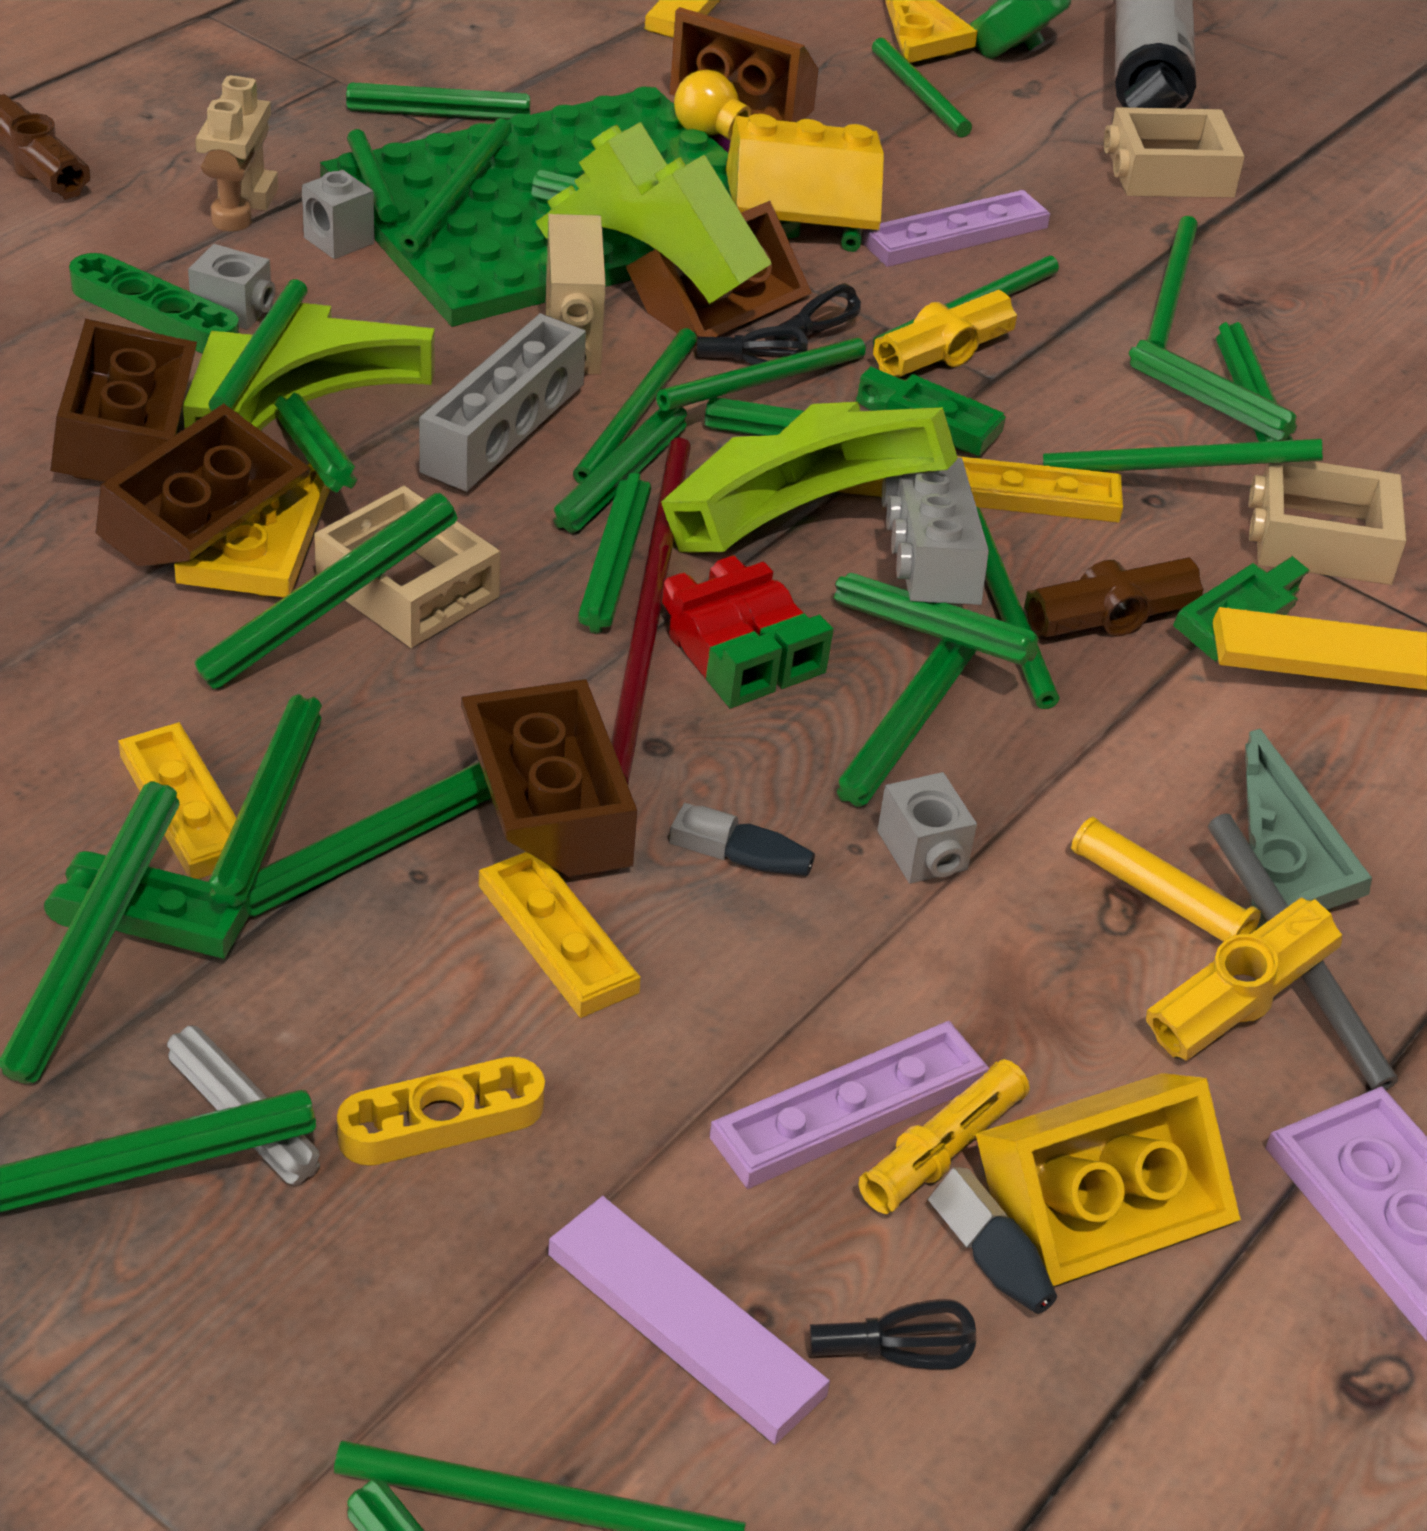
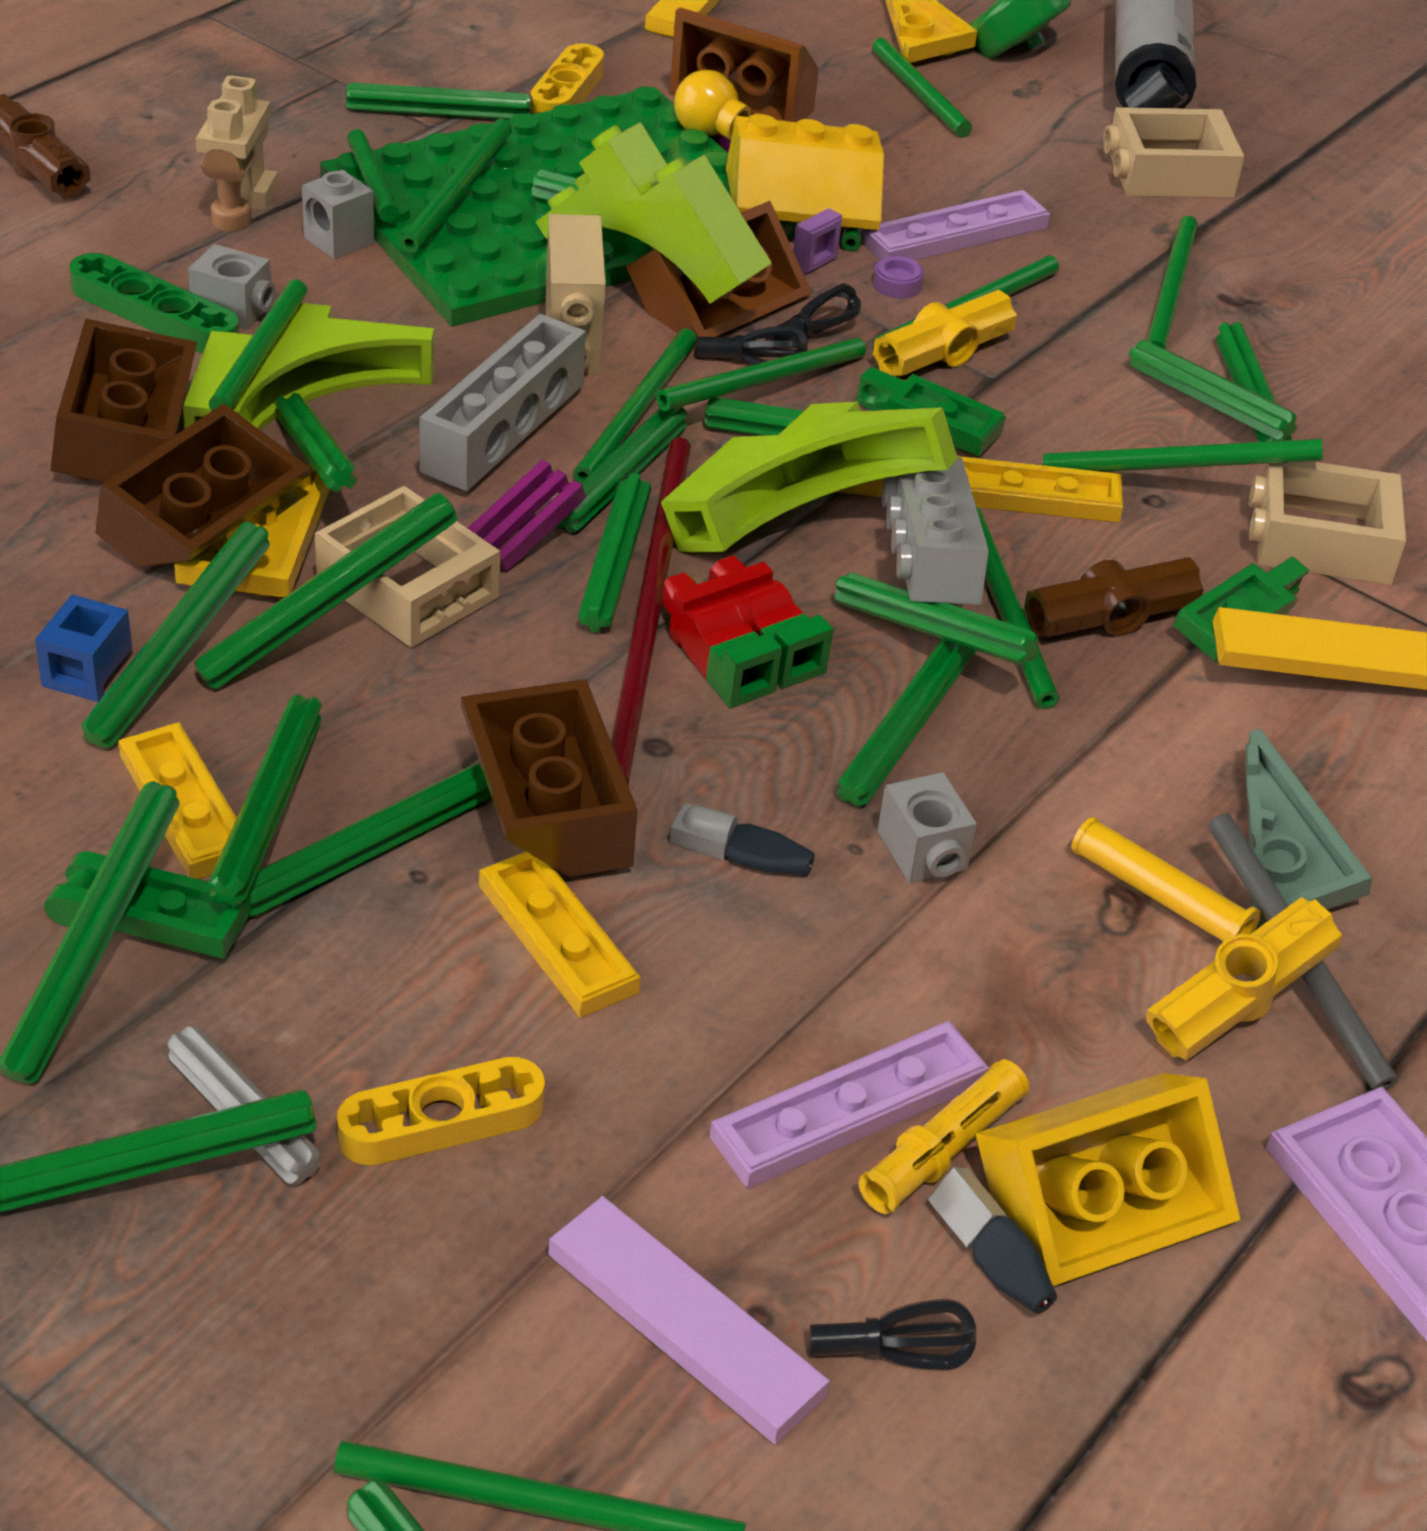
none -> blue brick [35,594,132,702]
none -> green axle [81,521,270,749]
none -> magenta tile [467,459,586,572]
none -> yellow beam [530,43,604,115]
none -> medium lavender tile [793,208,842,275]
none -> medium lavender tile [873,256,924,298]

